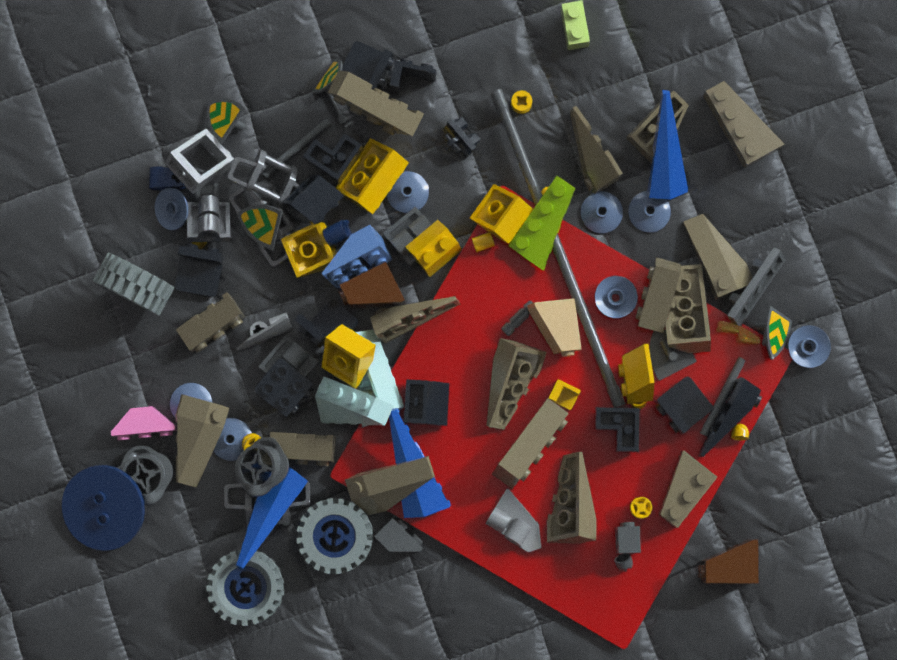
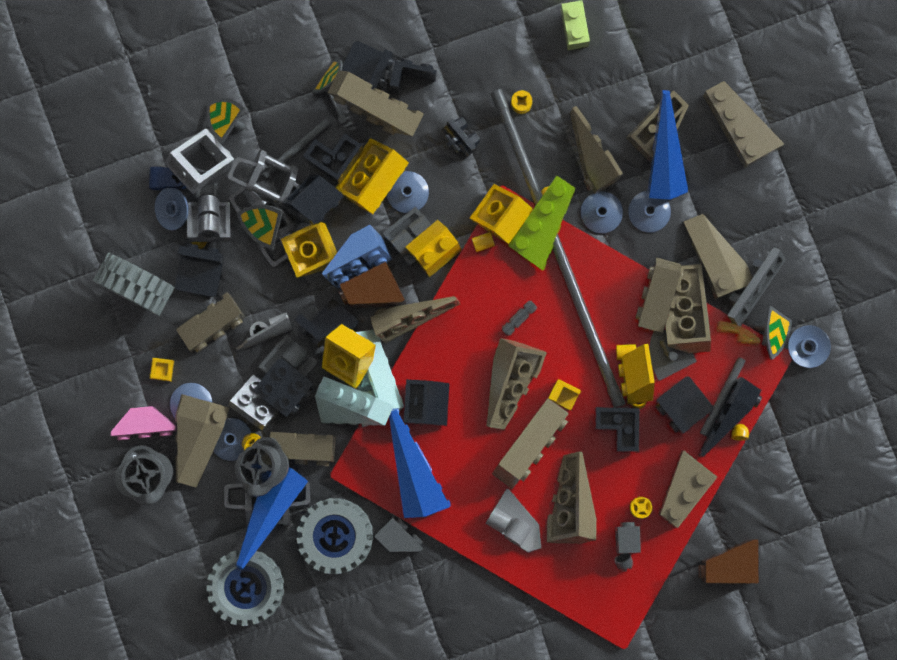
dark blue plate [62,465,145,551] -> none
dark blue piece [323,220,352,247] -> none
dark tan wedge [345,456,435,515] -> none
tan slope [527,299,581,357] -> none
sand blue dish [595,276,638,318] -> none
none -> yellow tile [150,358,174,382]
none -> flat silver plate [228,374,279,430]
none -> yellow hinge [616,344,636,360]

